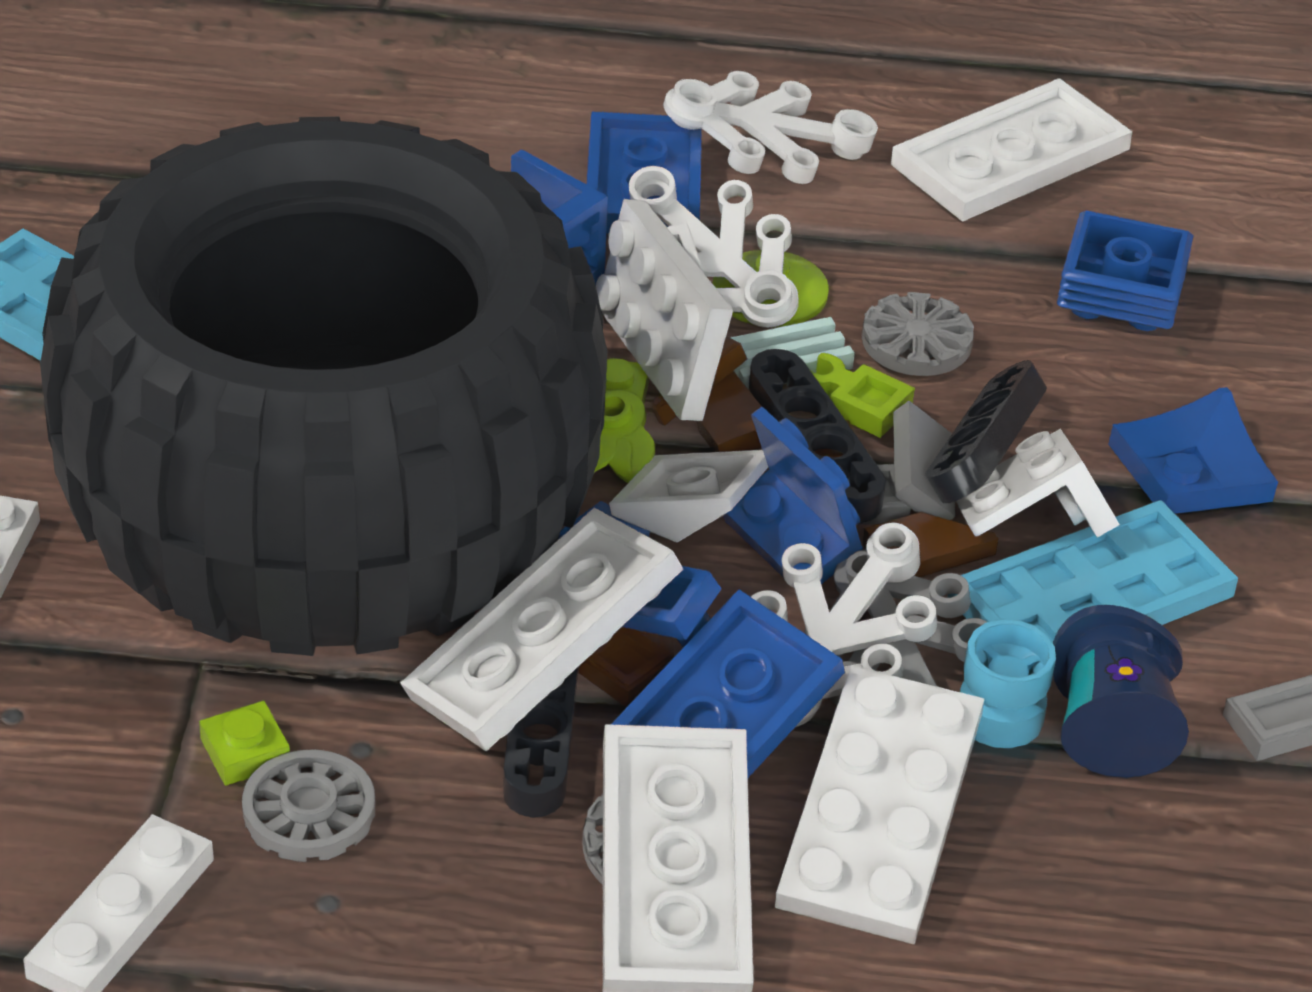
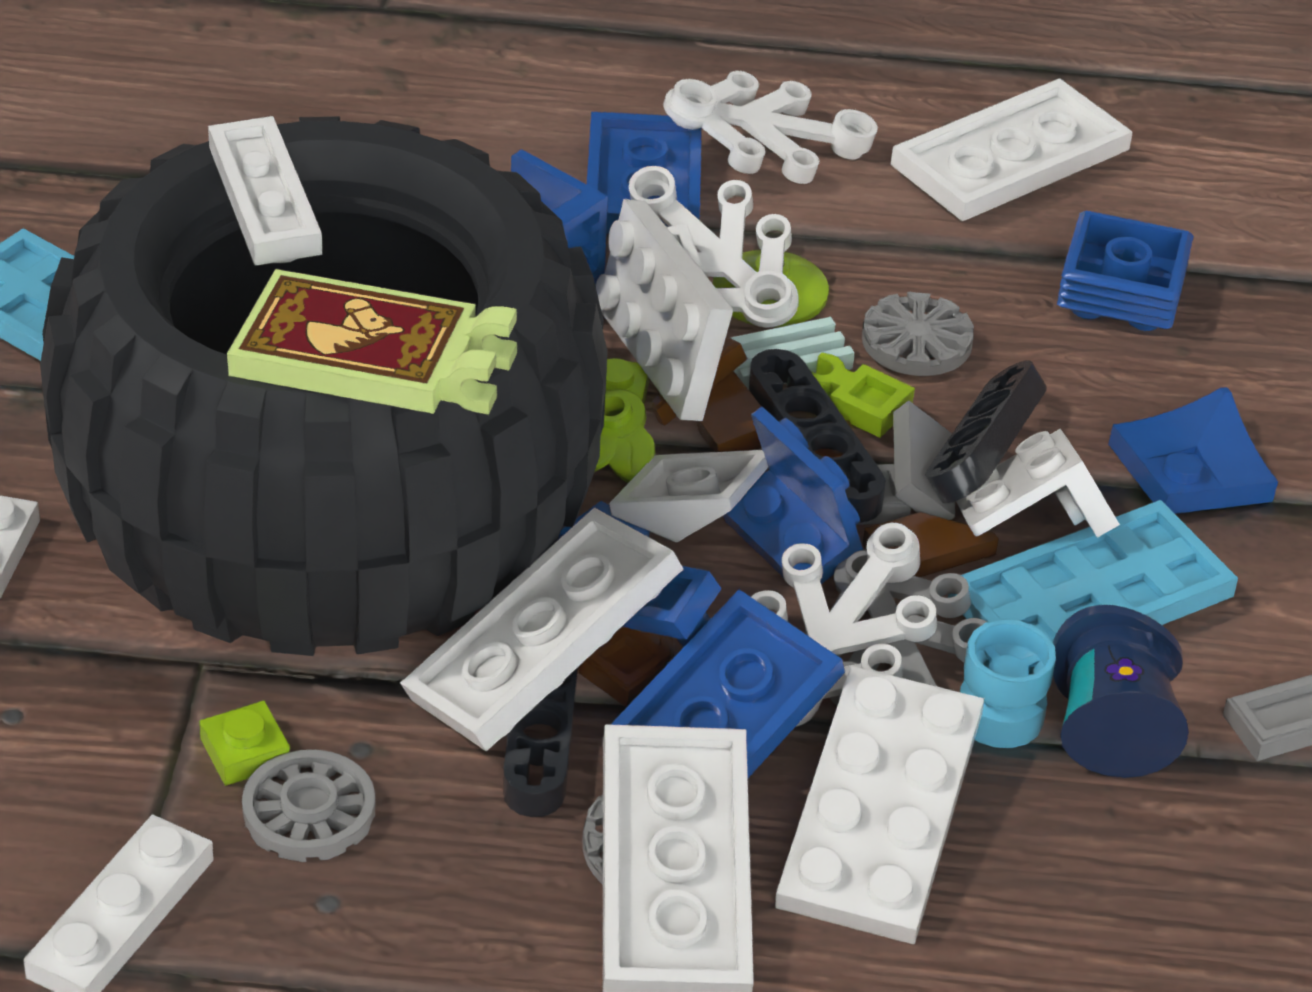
none -> white plate [208,116,322,266]
none -> tile [227,269,517,415]

